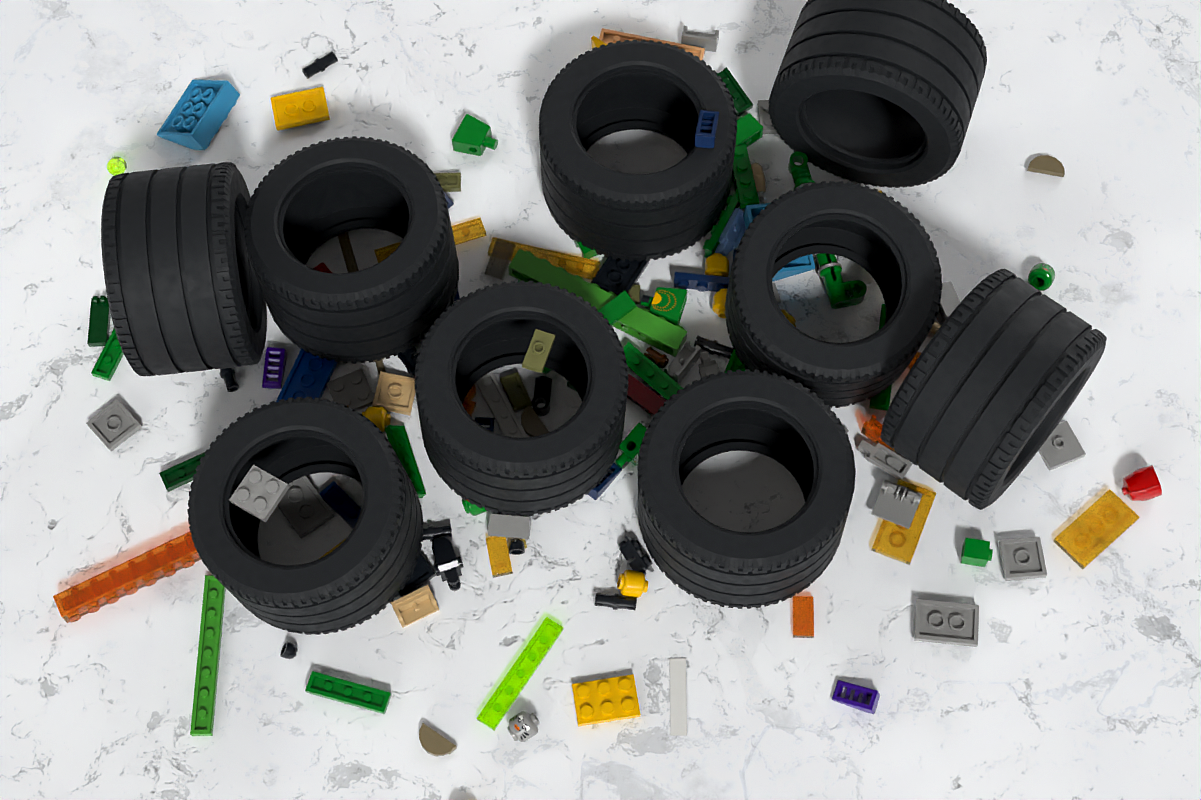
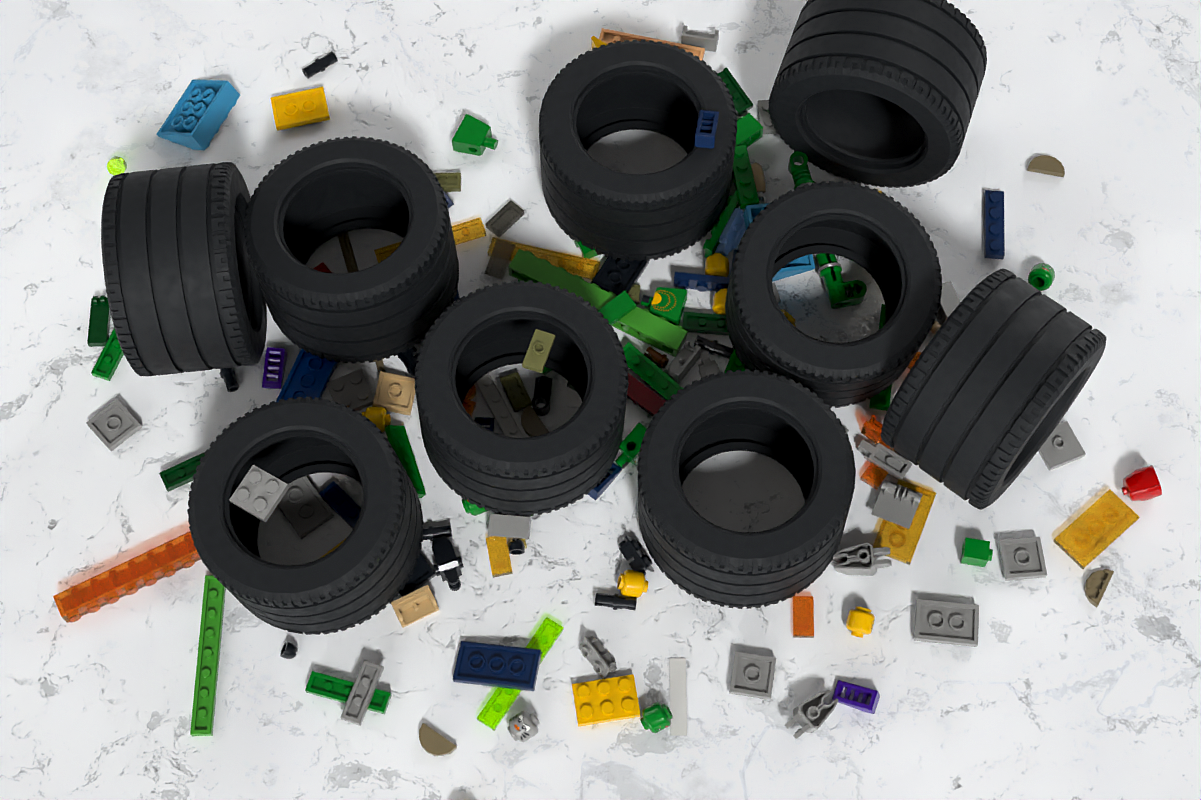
none -> light grey tile [340,660,384,726]
none -> dark blue tile [452,641,542,691]
none -> clear smoke tile [485,200,525,238]
none -> light grey hinge [579,636,617,679]
none -> green head [640,702,673,733]
none -> dark green plate [682,312,730,336]
none -> light grey plate [729,651,776,700]
none -> light grey hinge [785,690,838,739]
none -> light grey hinge [833,542,892,576]
none -> yellow head [846,606,875,638]
none -> clear orange plate [860,462,889,490]
none -> dark blue plate [984,190,1005,260]
none -> dark tan tile [1084,569,1114,608]

